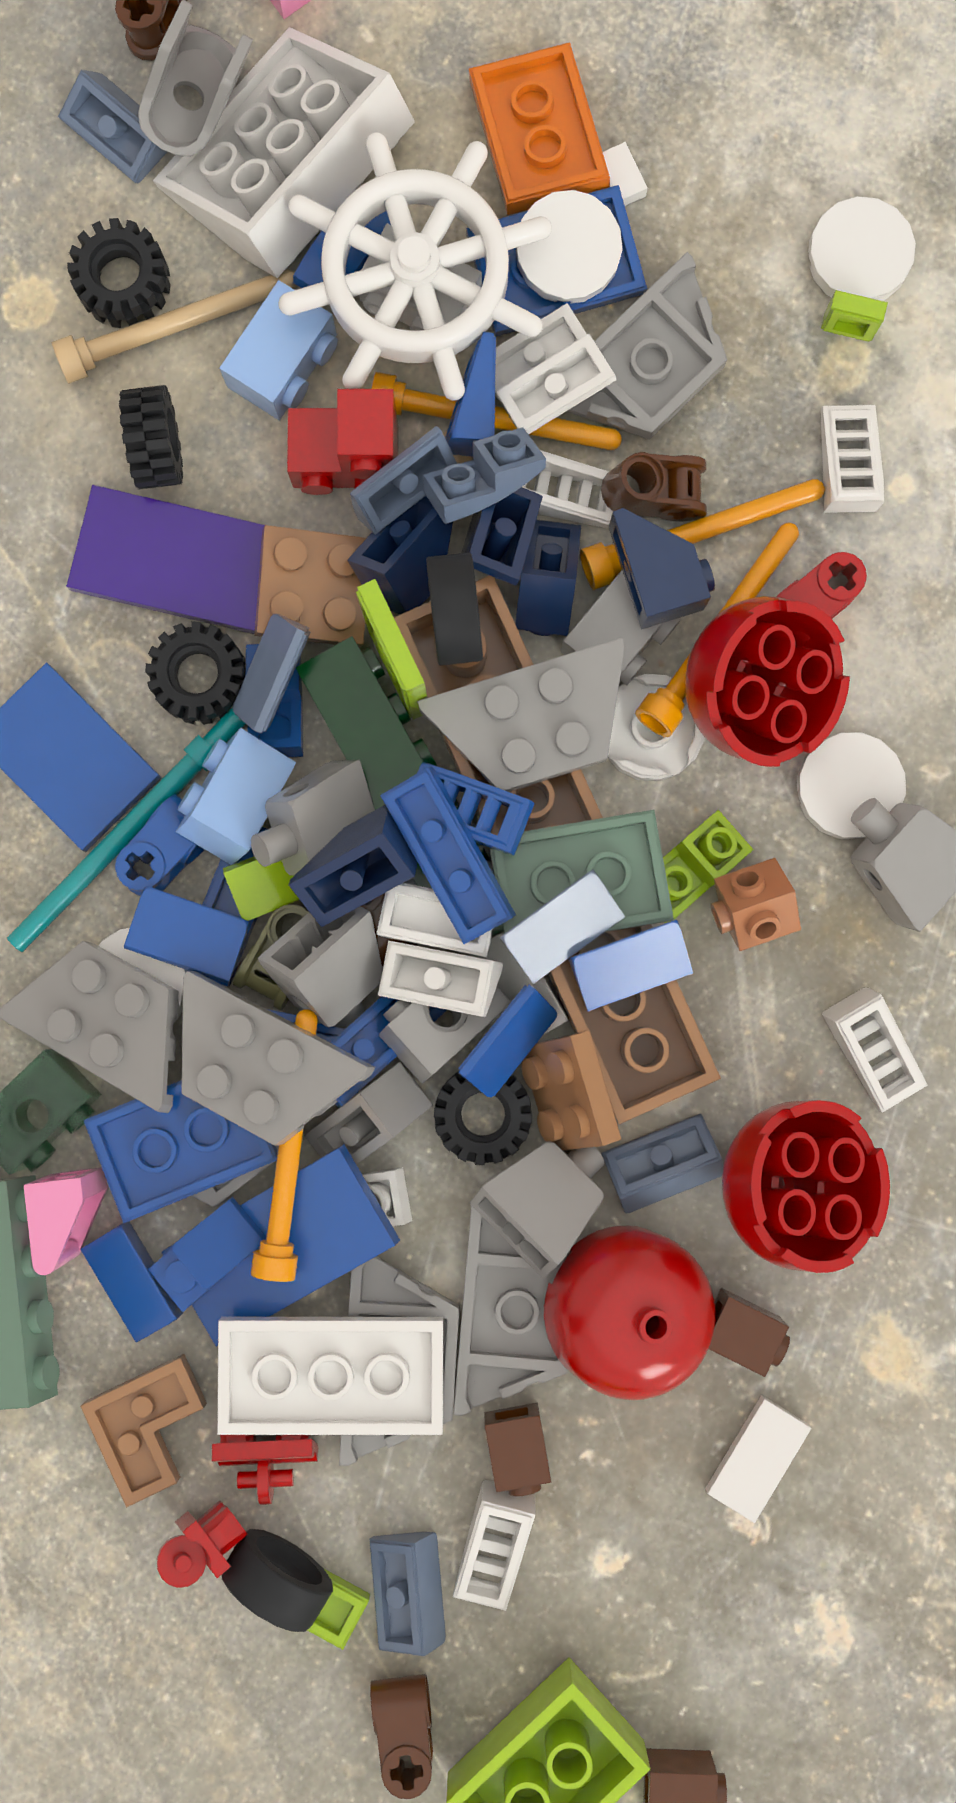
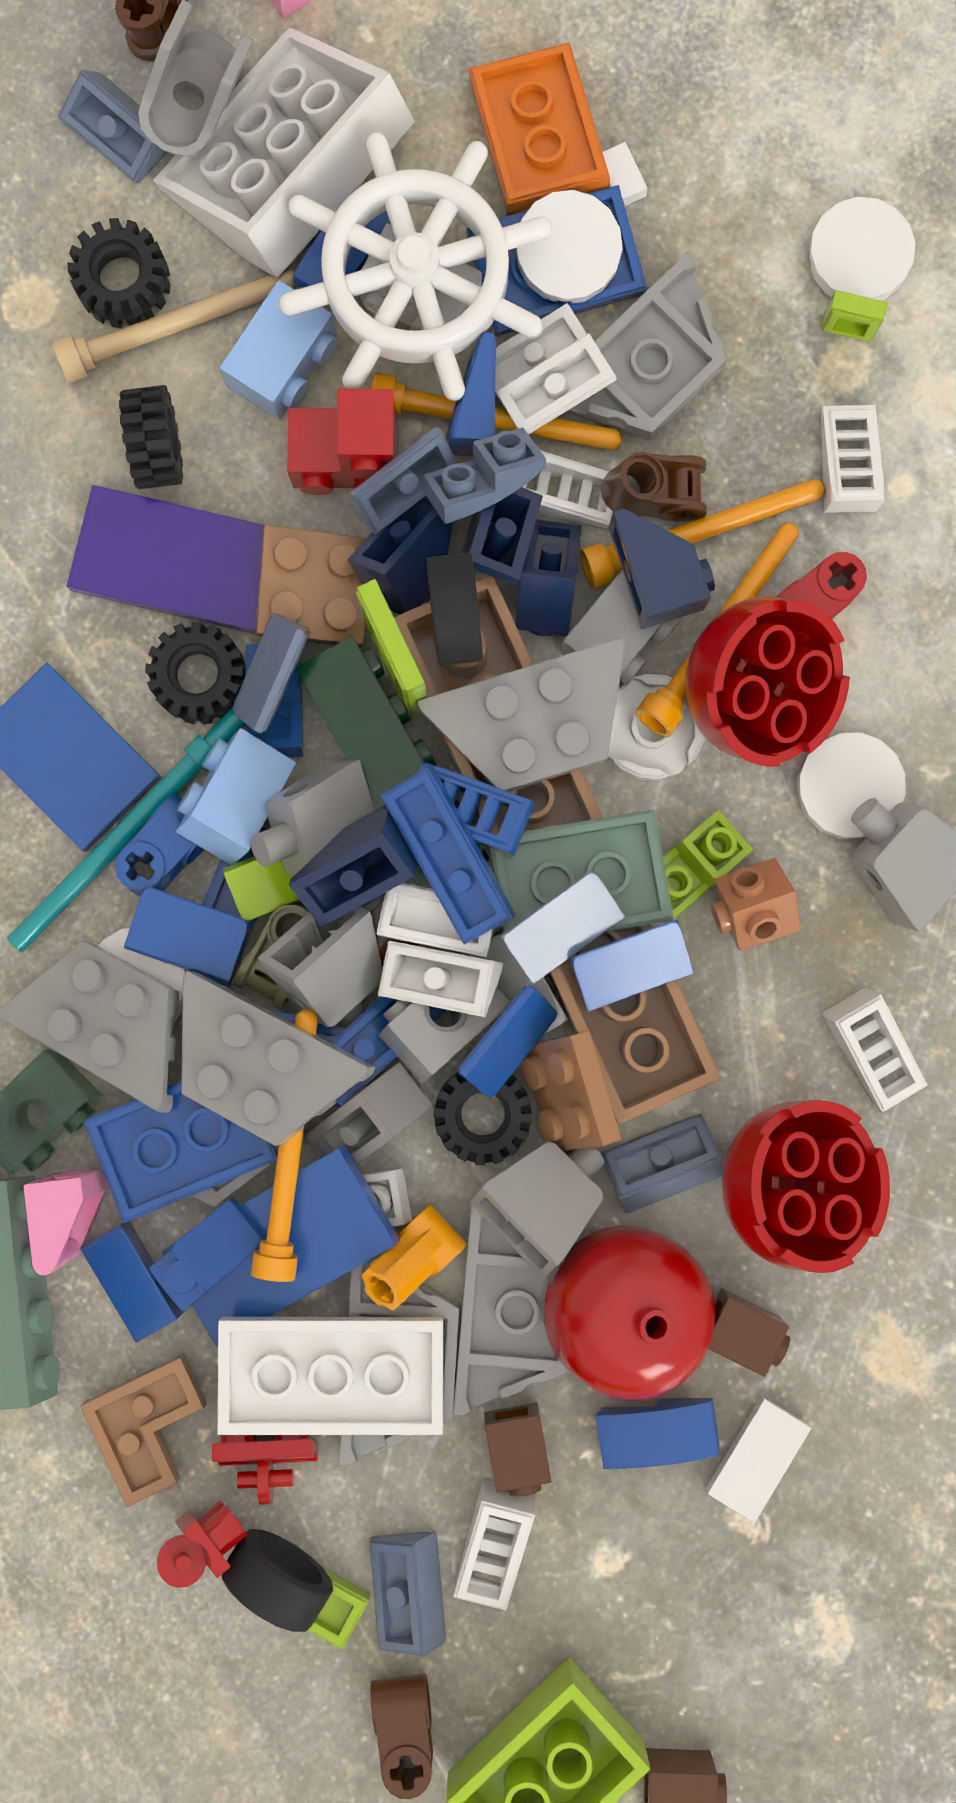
none -> light orange piece [361,1204,468,1311]
none -> blue slope [595,1398,720,1469]

